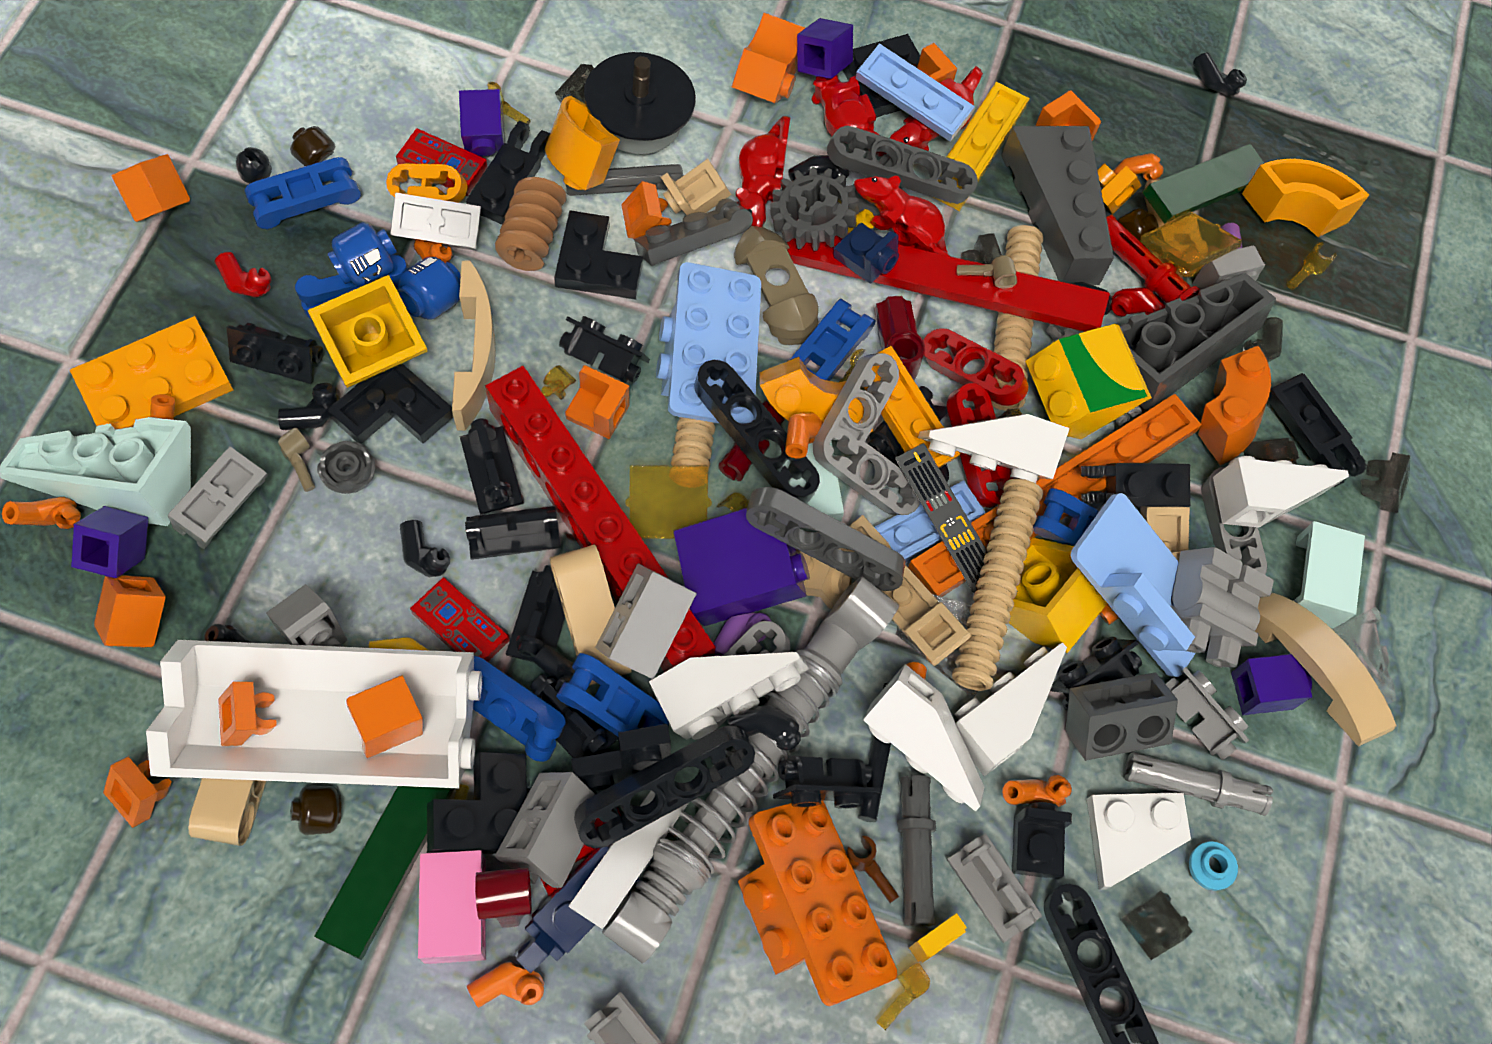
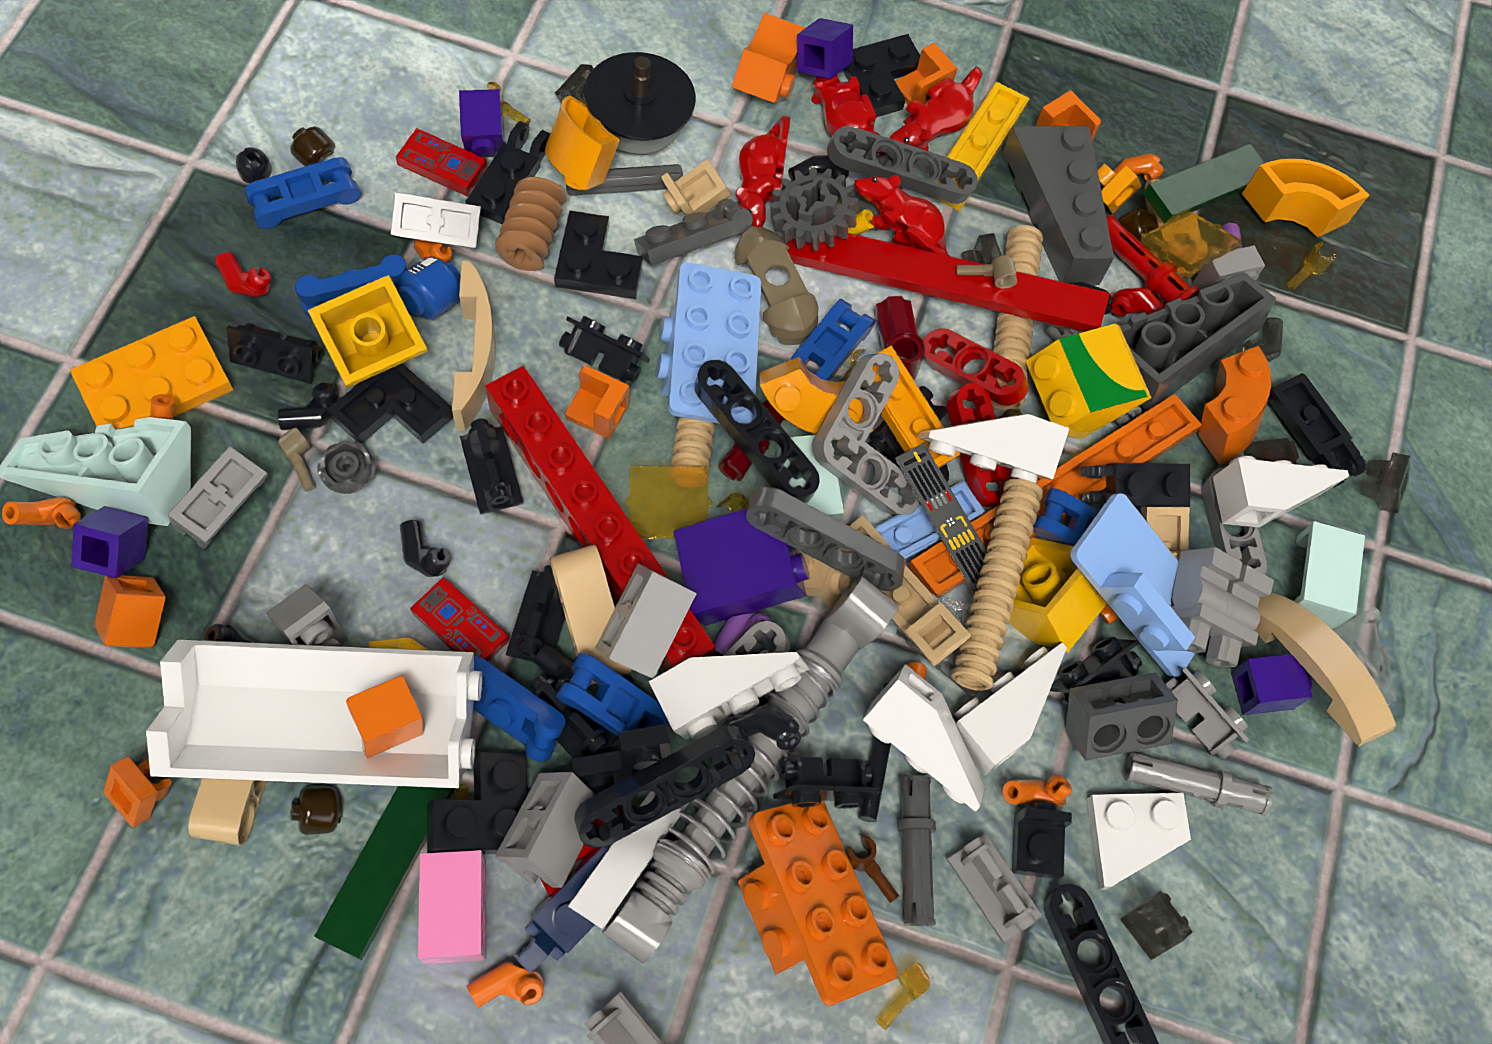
orange panel [111,154,190,222] -> none
orange tile [218,682,277,746] -> none
blue head [327,222,397,287] -> none
light orange beam [386,163,467,203] -> none
black hinge [465,506,561,560] -> none
dark red piece [475,867,532,928] -> none
clear yellow hand [541,365,577,400] -> none
orange tile [621,181,672,239] -> none
orange arm [785,412,823,459] -> none
dark blue bracket [834,223,899,284] -> none
light blue tile [856,43,975,142] -> none
yellow tile [909,913,967,963] -> none
medium azure plate [1189,841,1238,891] -> none
black arm [1193,52,1247,96] -> none

